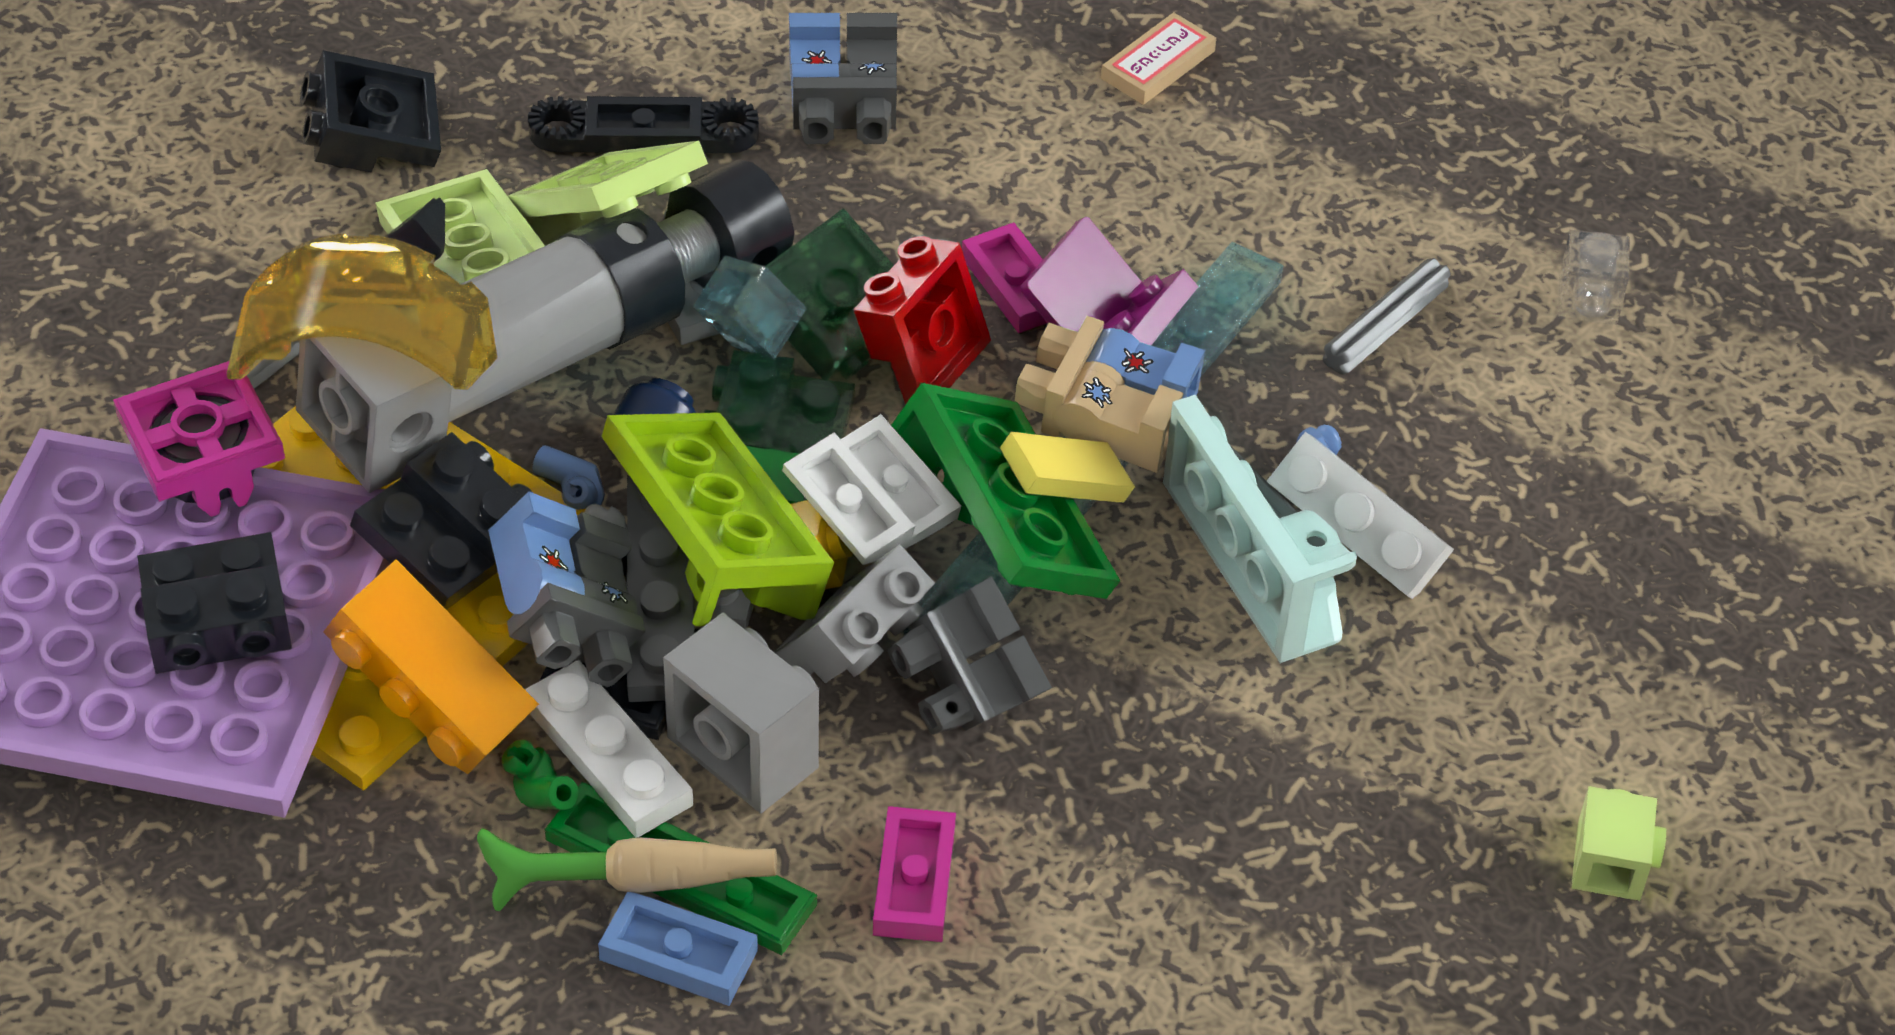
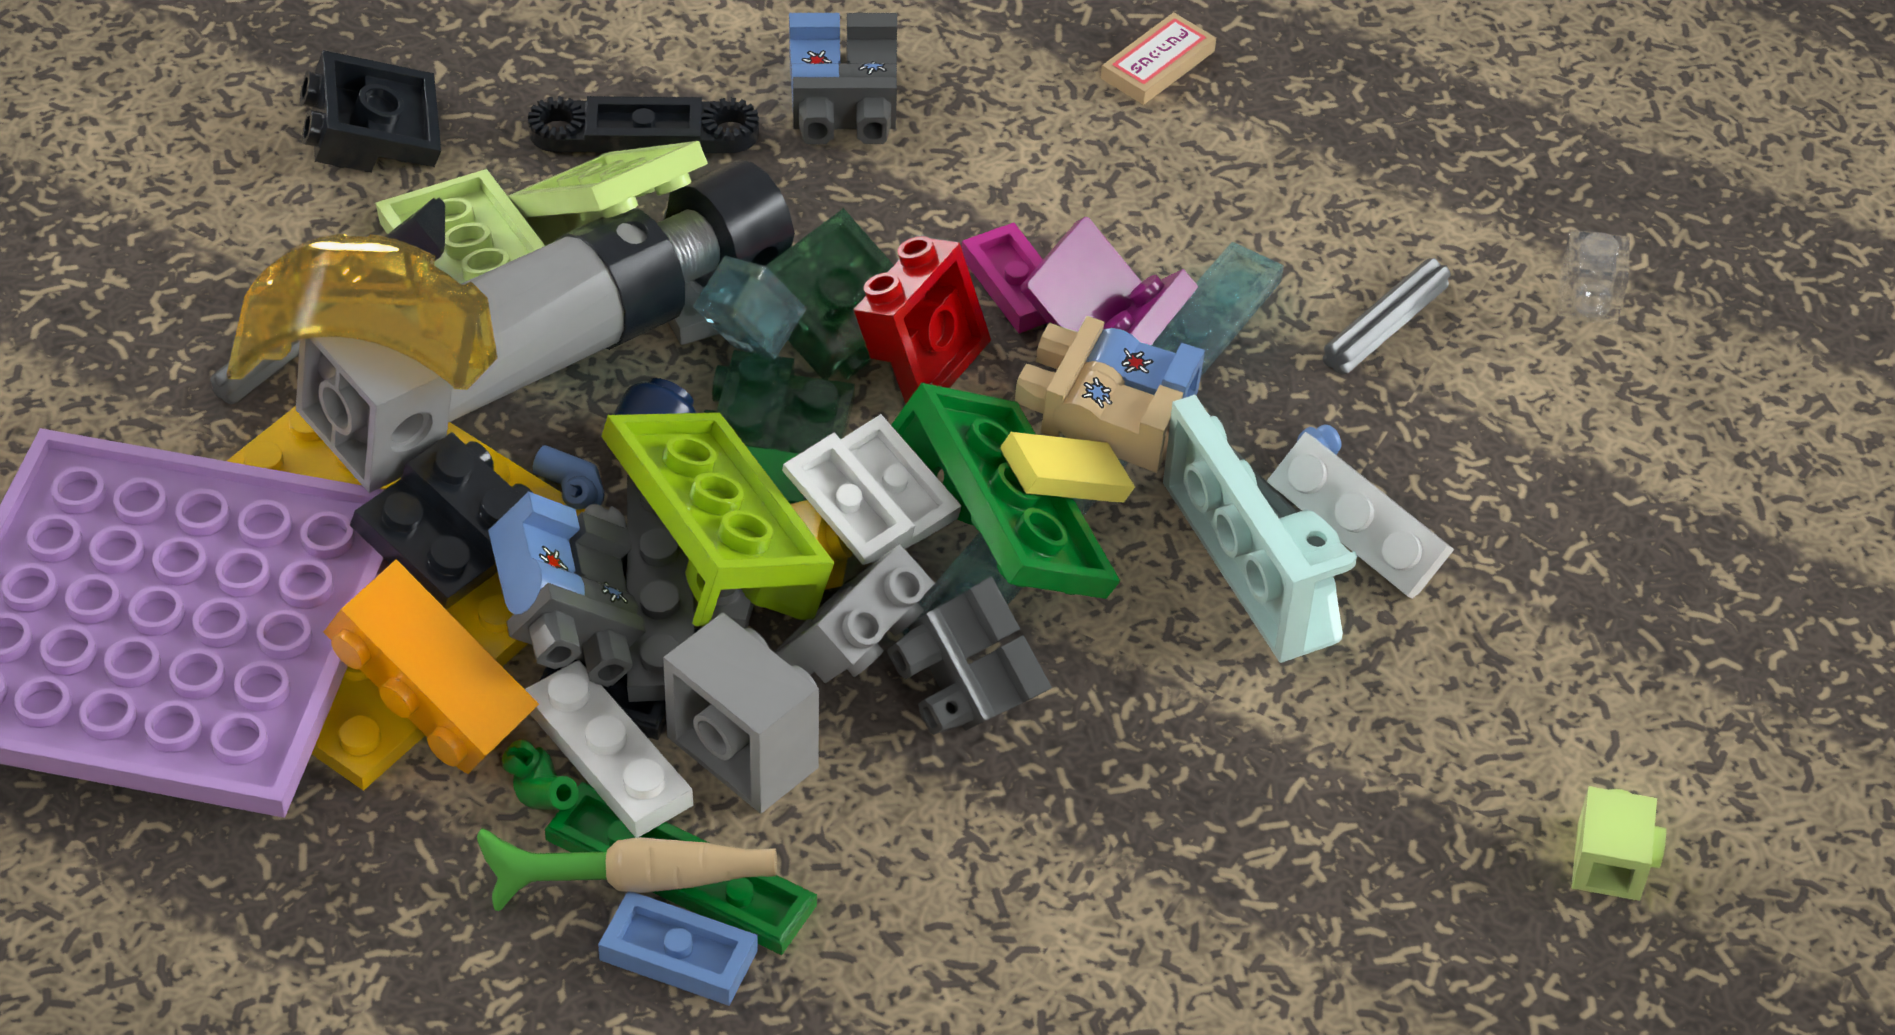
dark pink piece [113,358,285,517] -> none
black plate [137,532,292,674] -> none
dark pink plate [873,806,956,942] -> none

